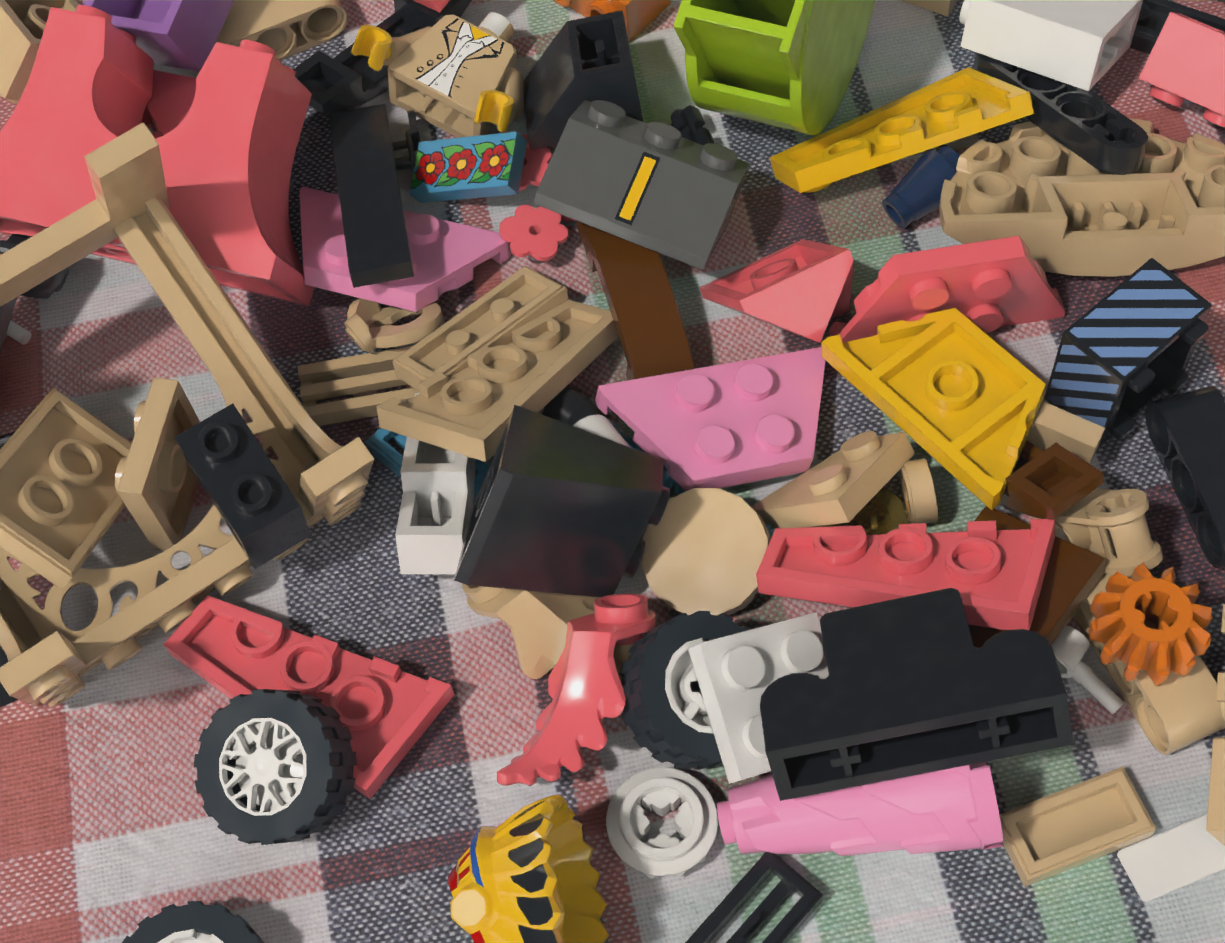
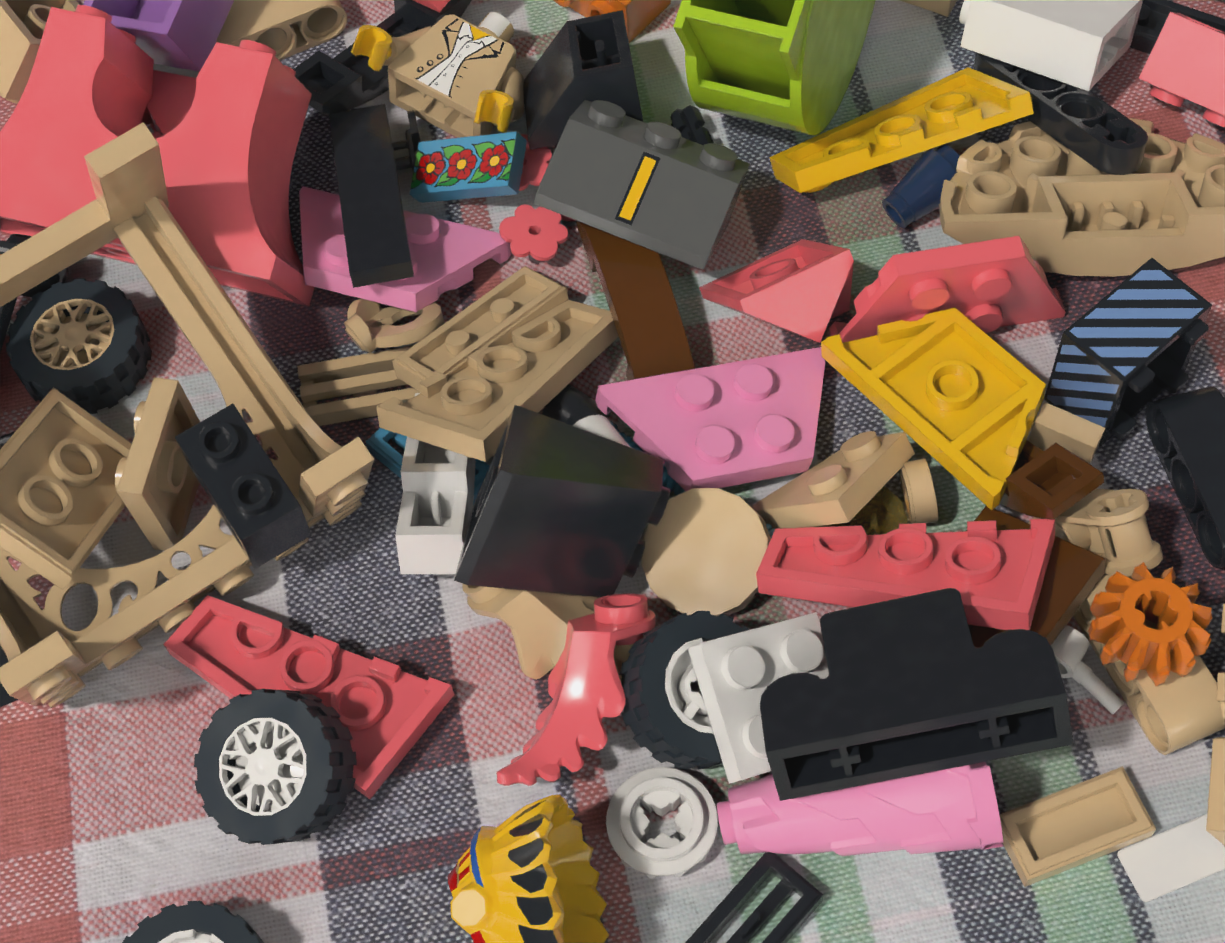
none -> black wheel [6,278,152,414]

